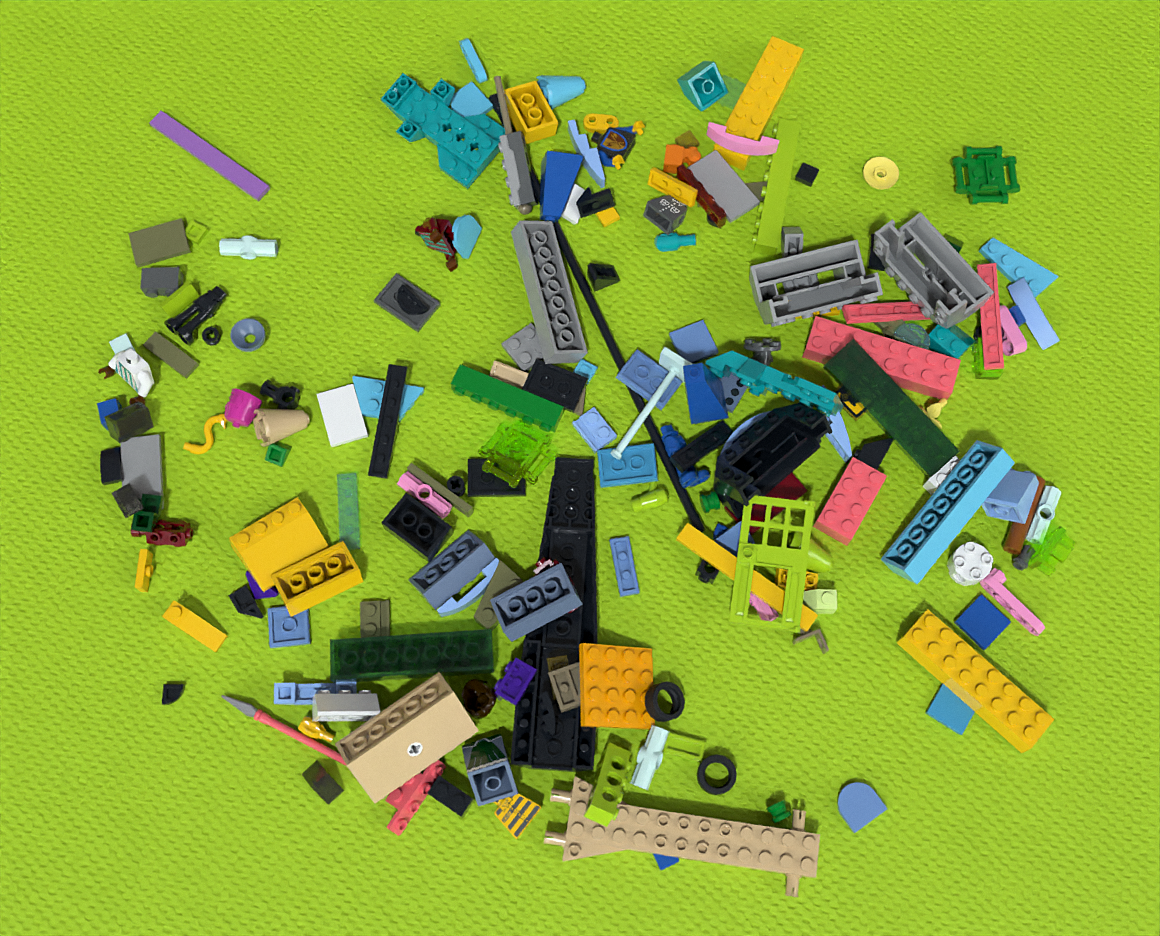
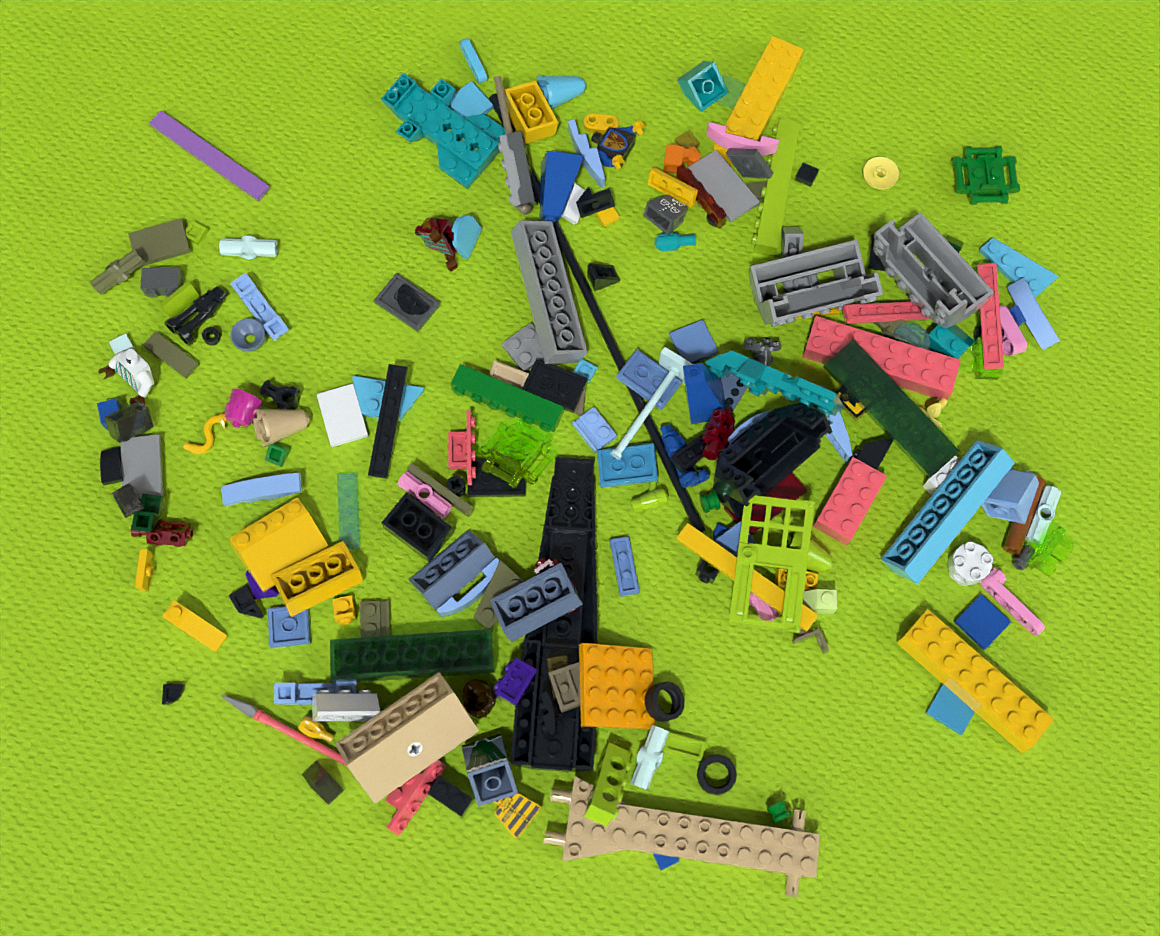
medium blue tile [837,782,887,833] -> none
none -> olive piece [90,249,145,295]
none -> light blue slope [222,473,302,506]
none -> light blue slope [230,273,289,341]
none -> yellow bracket [332,595,357,625]
none -> coral bracket [448,410,476,485]
none -> dark red brick [702,408,735,460]
none -> dark grey tile [726,148,773,179]

